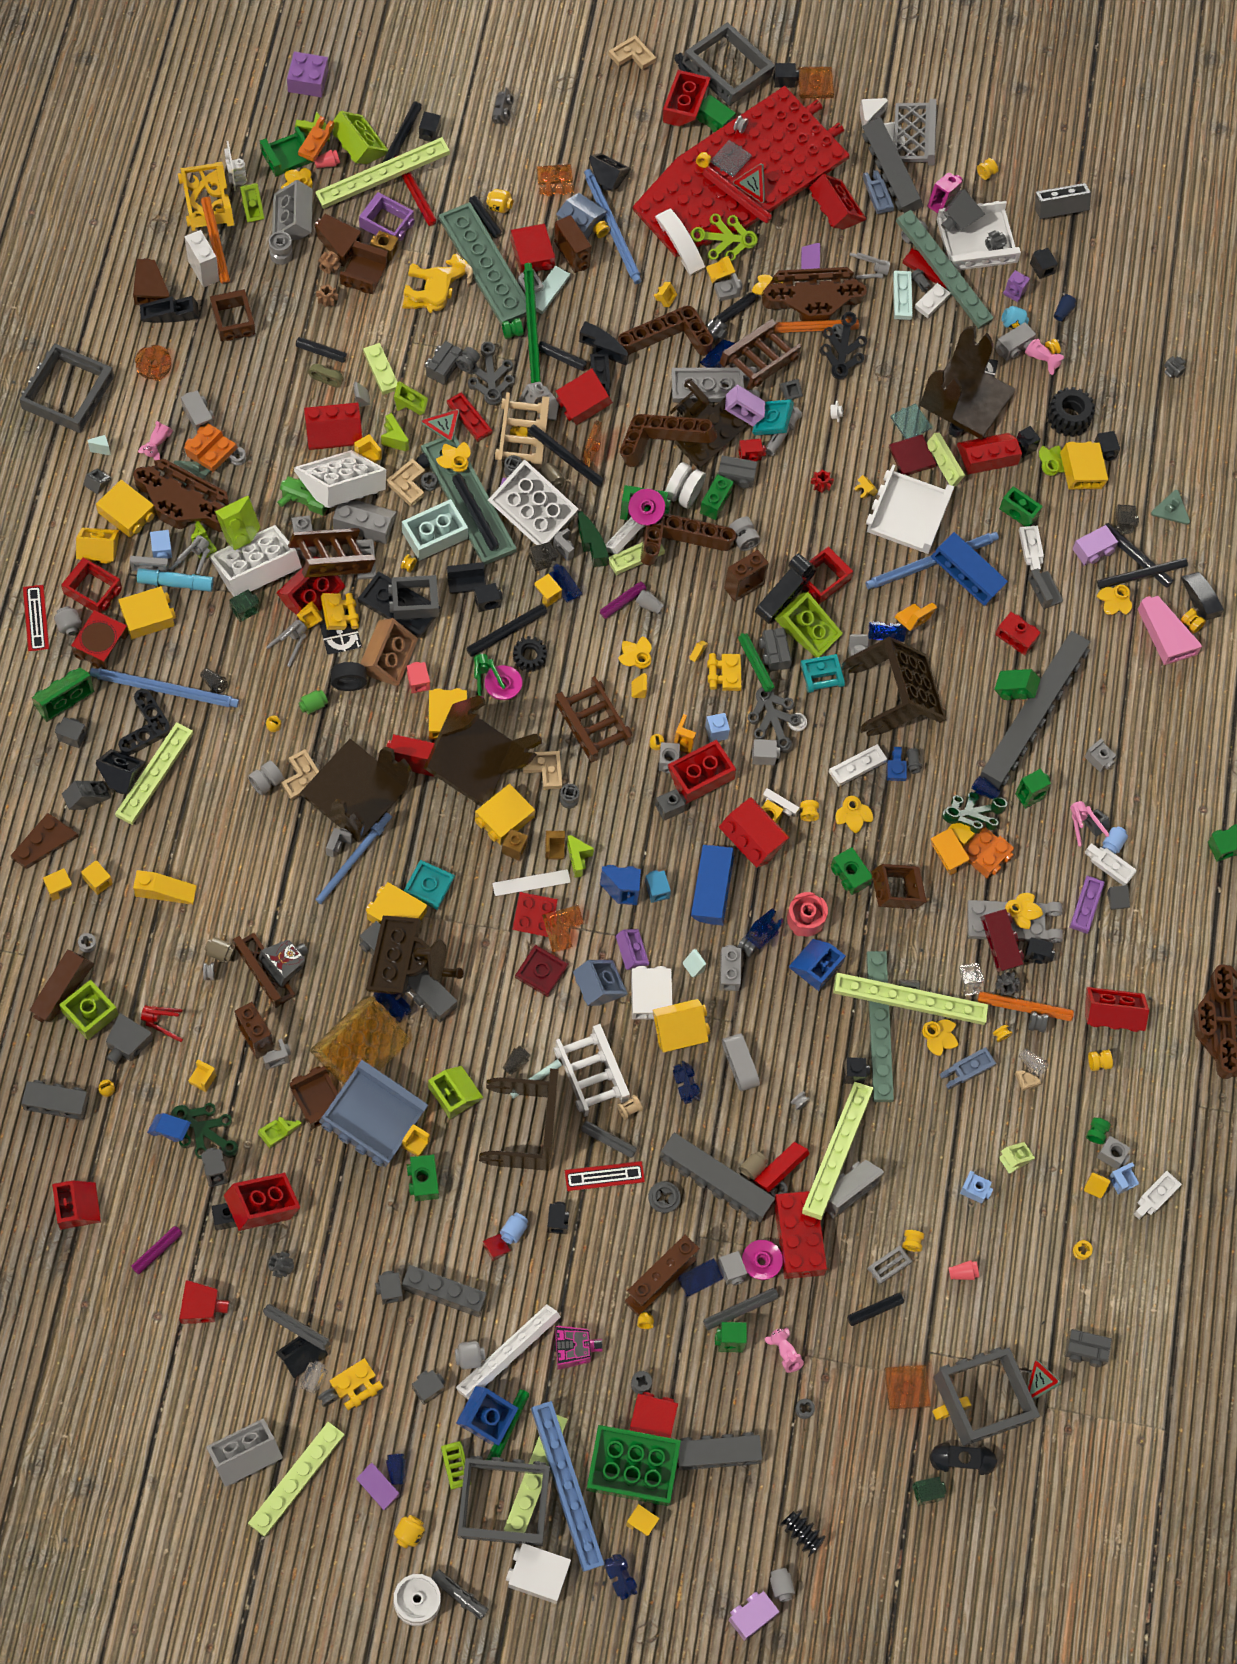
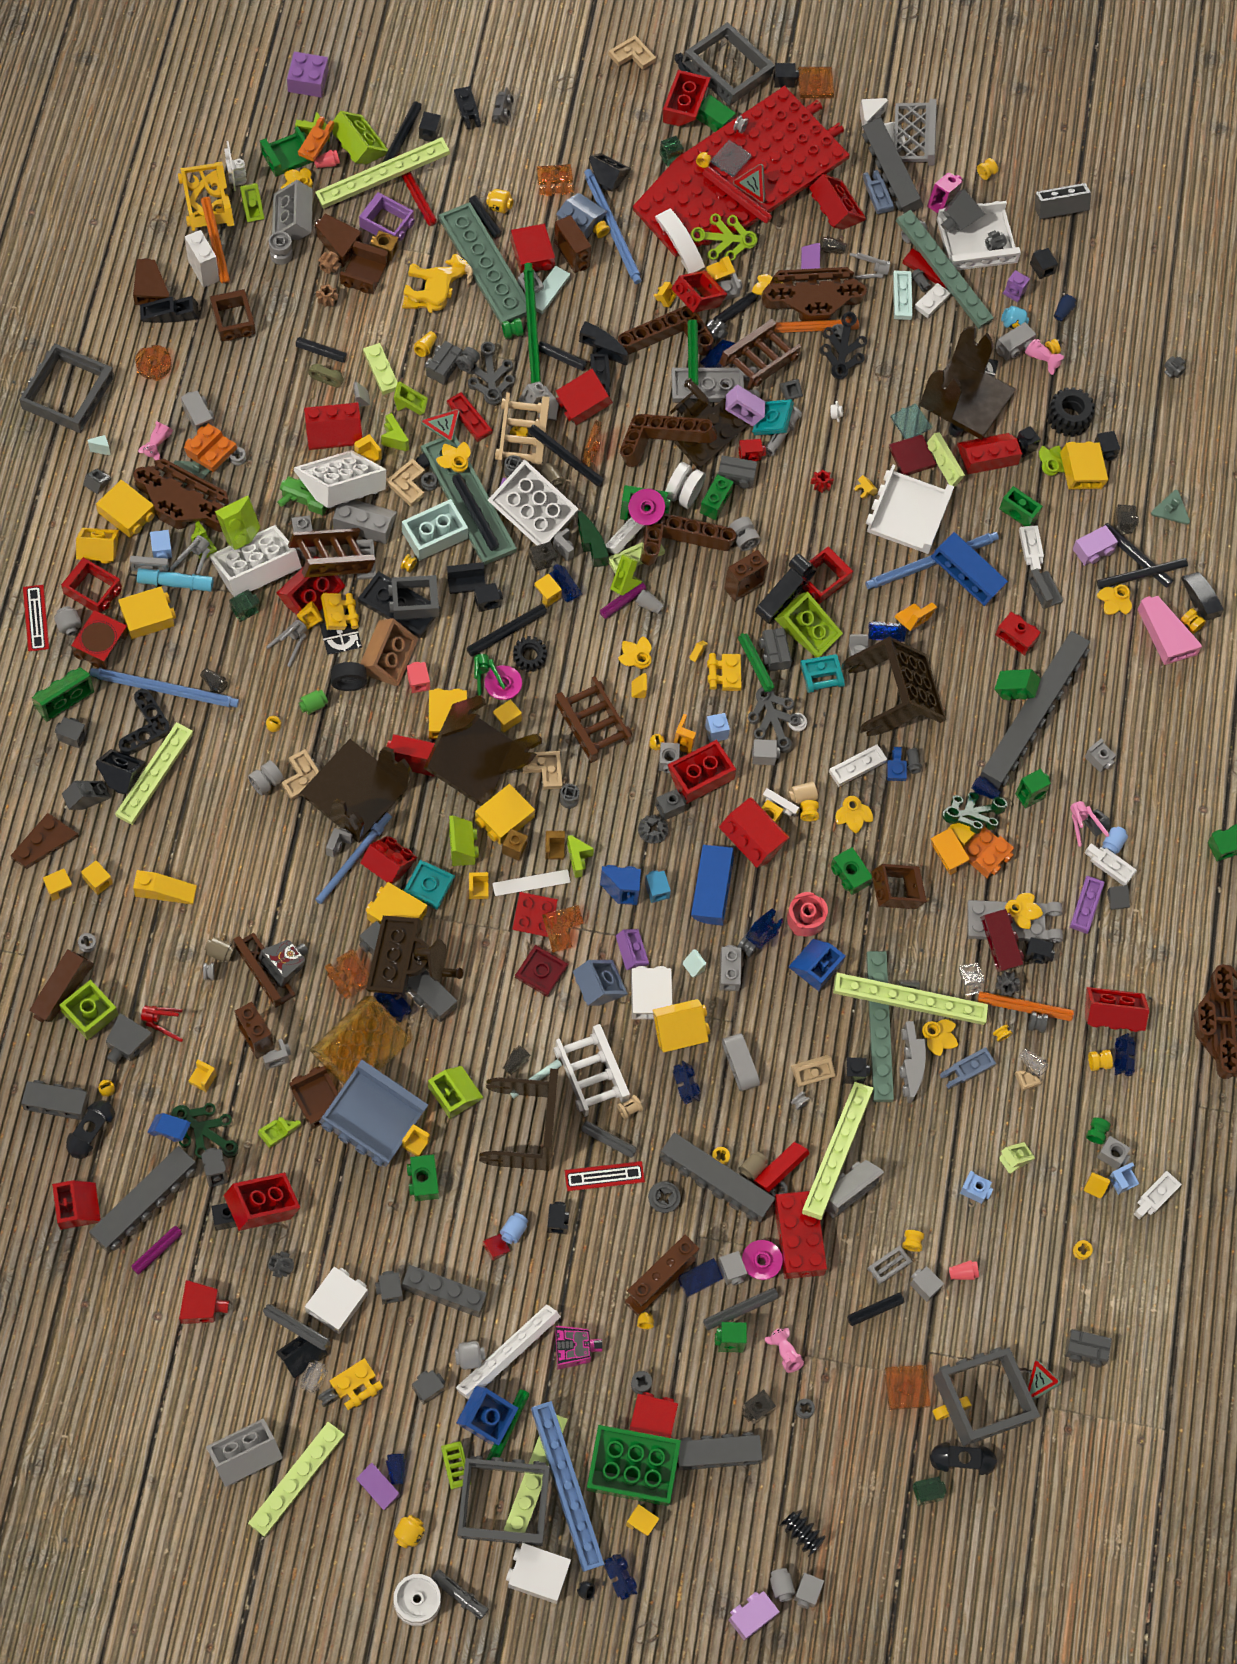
none -> black piece [66,1100,115,1159]
none -> dark grey brick [89,1146,197,1253]
none -> white brick [305,1267,368,1334]
none -> clear orange plate [325,949,370,999]
none -> red slope [360,836,418,884]
none -> yellow cone [414,331,437,357]
none -> lime slope [449,815,479,866]
none -> black hinge [454,86,481,130]
none -> yellow panel [469,872,489,899]
none -> yellow panel [493,699,522,733]
none -> black hinge [577,1581,596,1600]
none -> lime slope [610,554,642,595]
none -> dark grey gear [638,814,669,844]
none -> clear green brick [659,136,684,167]
none -> red window [671,270,727,313]
none -> green axle [688,319,699,386]
none -> yellow bush [712,1147,730,1165]
none -> clear smoke brick [742,1389,776,1425]
none -> tan brick [788,782,818,805]
none -> tan slope [791,1055,835,1087]
none -> light grey brick [793,1572,824,1609]
none -> clear smoke cone [820,236,847,254]
none -> light grey slope [899,1021,926,1103]
none -> light grey brick [910,1266,944,1302]
none -> clear blue hinge [1114,1033,1136,1076]

